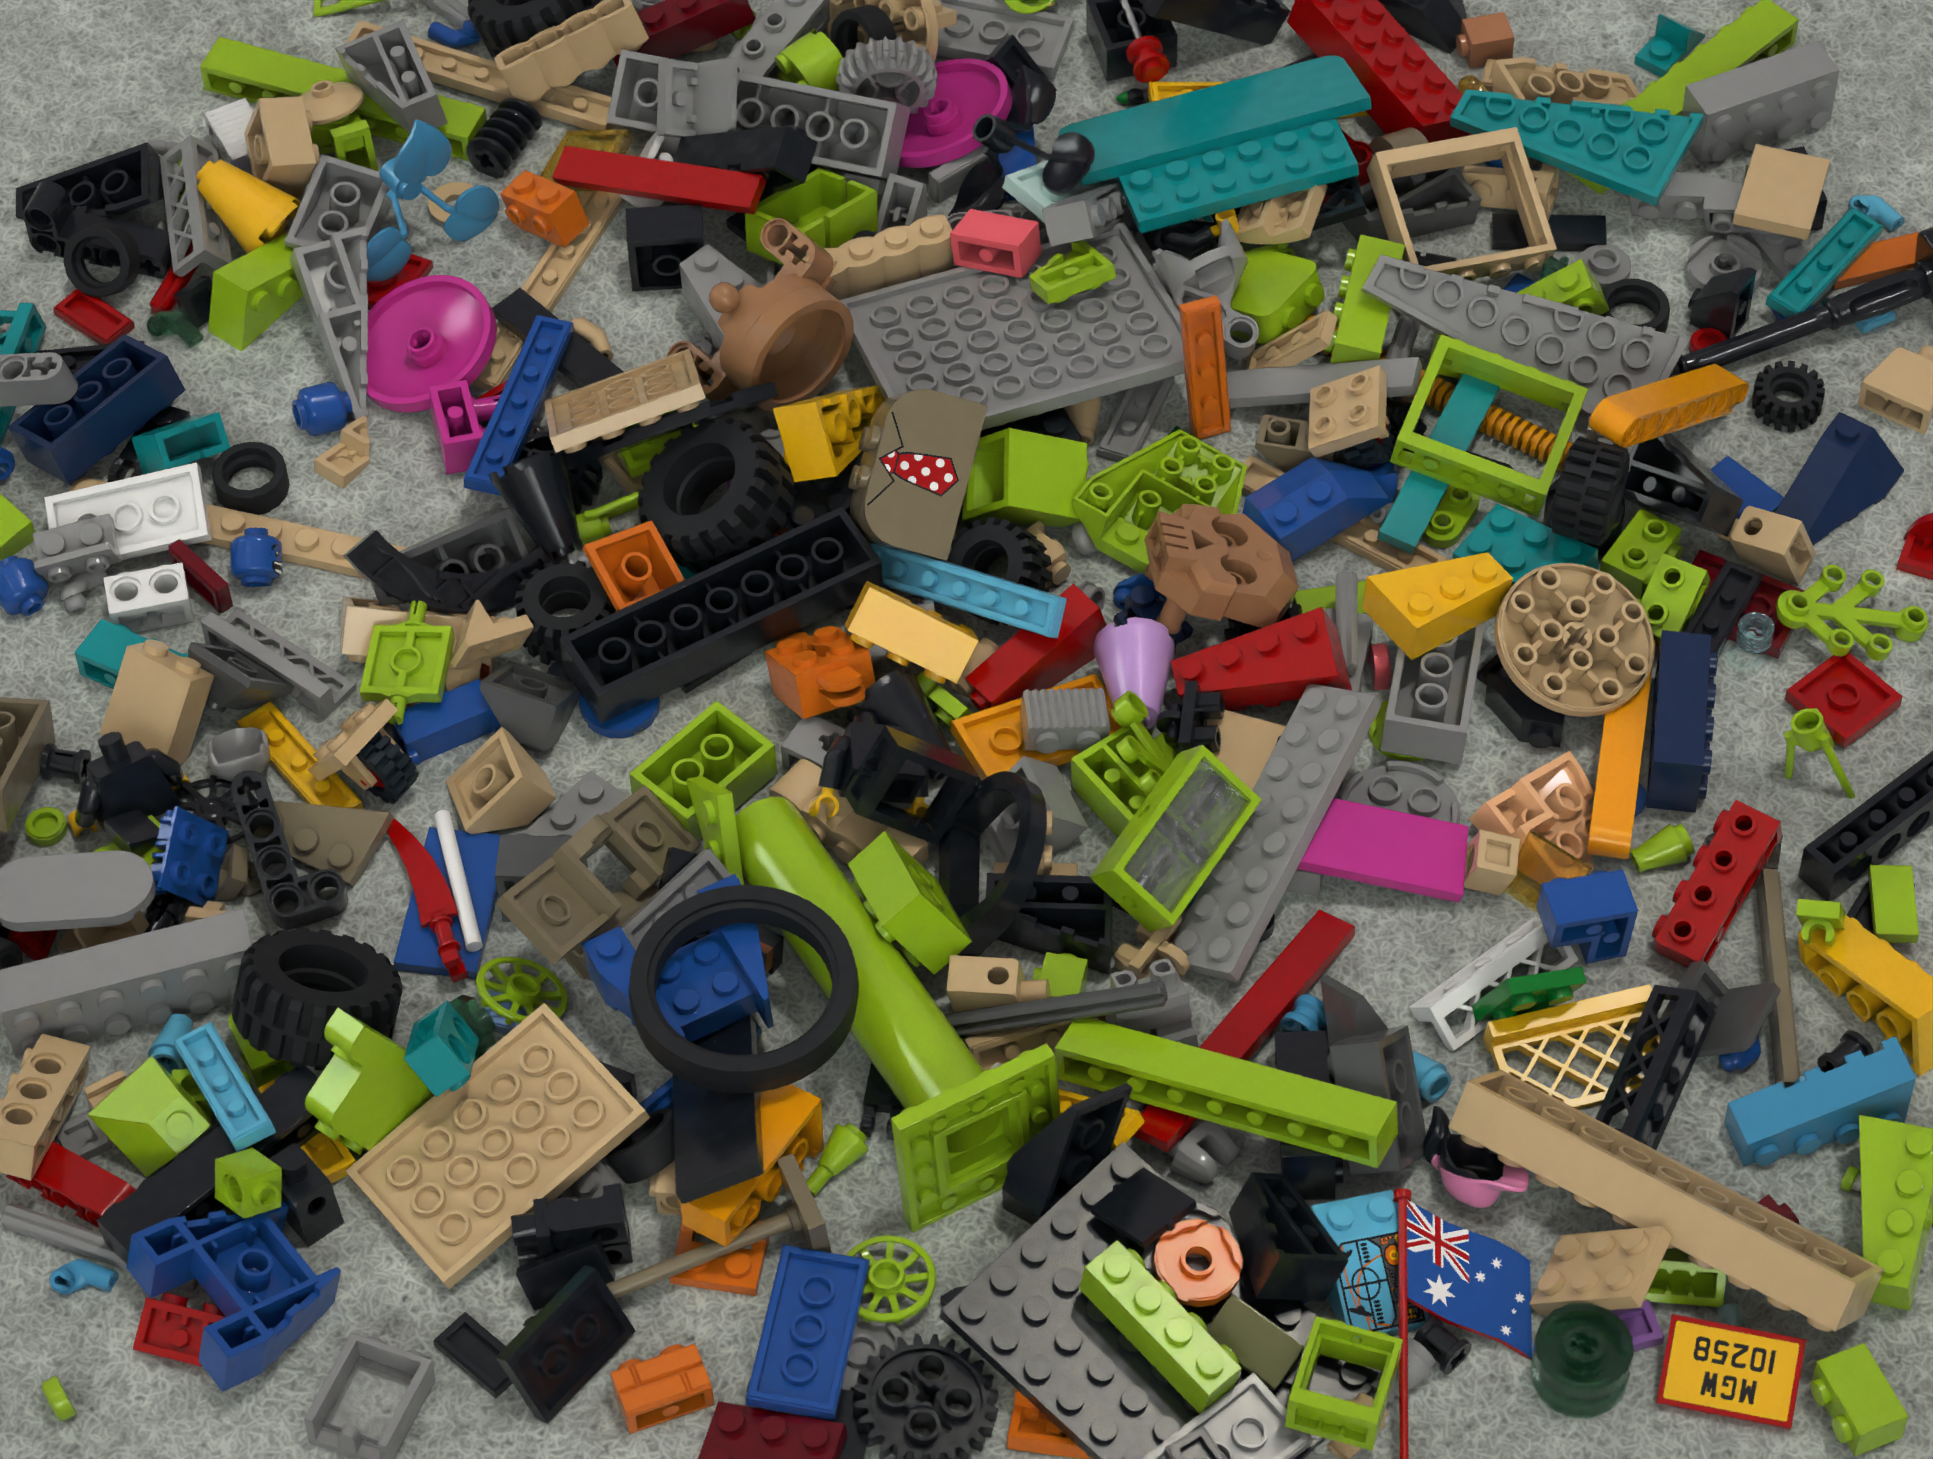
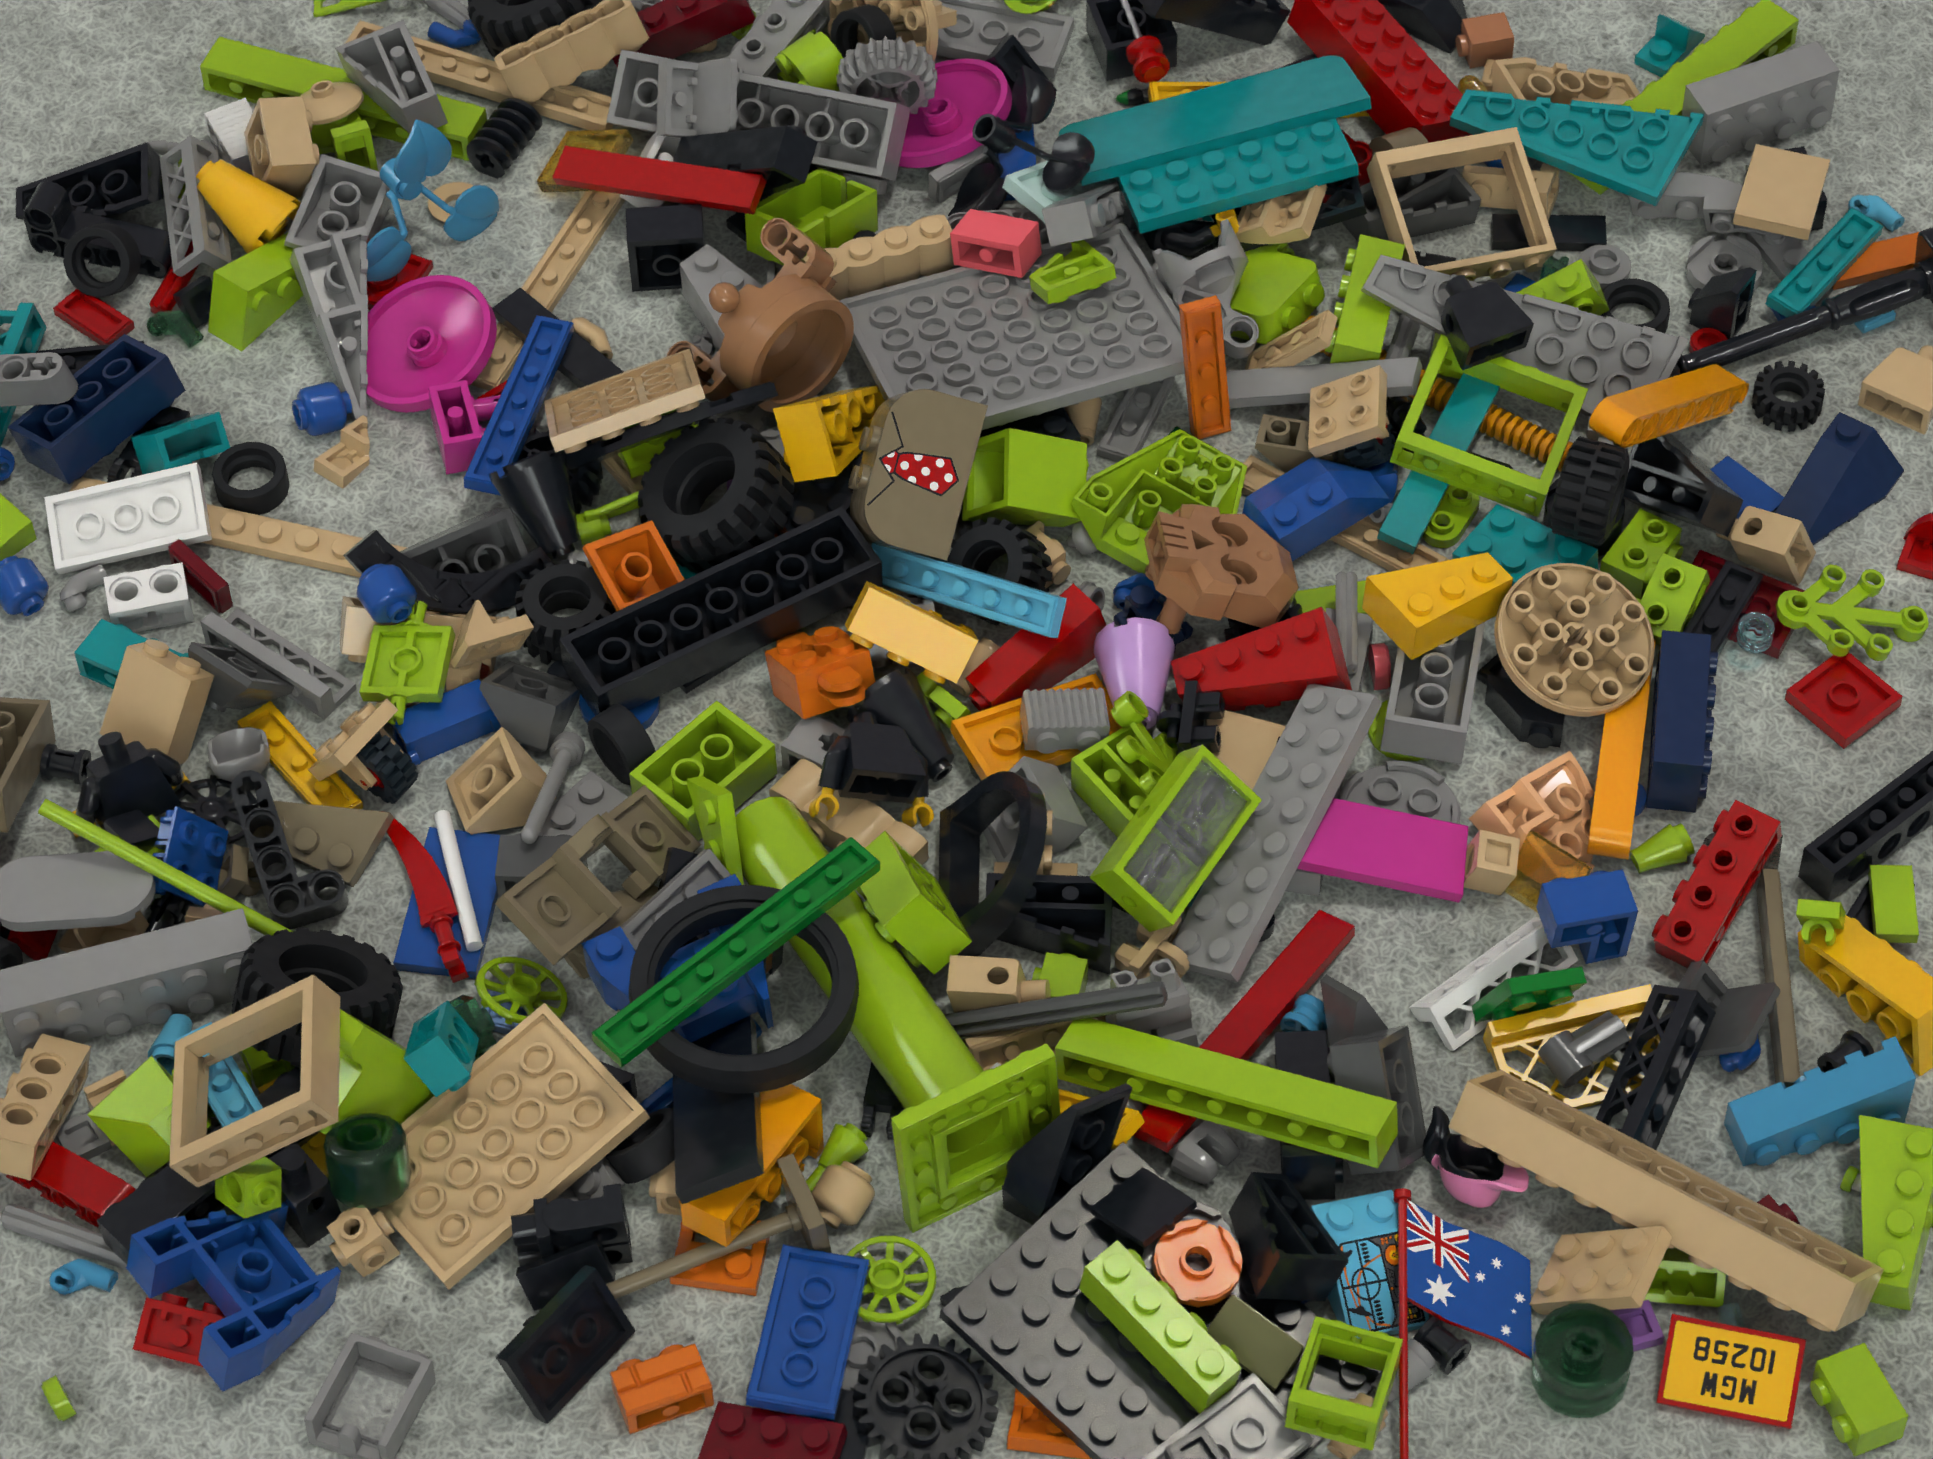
lime tile [25,807,68,847] -> none
light grey bracket [33,513,121,583] -> none
blue head [230,528,282,587] -> none
black tile [433,1312,513,1399] -> none
orange brick [500,170,590,248] -> none
black window [844,725,979,845] -> none
light grey slope [874,173,927,234] -> none
medium azure cone [1412,1050,1451,1102] -> none
lime plant [1784,708,1855,799] -> none
none -> lime piece [38,799,294,936]
none -> tan window [169,975,340,1188]
none -> clear green head [323,1113,411,1209]
none -> tan brick [327,1202,401,1277]
none -> blue head [356,563,417,624]
none -> light grey piece [521,732,585,844]
none -> black tyre [588,703,655,785]
none -> green tile [592,837,880,1068]
none -> tan head [811,1161,875,1229]
none -> black torso [1441,275,1534,370]
none -> dark grey piece [1538,1011,1630,1088]

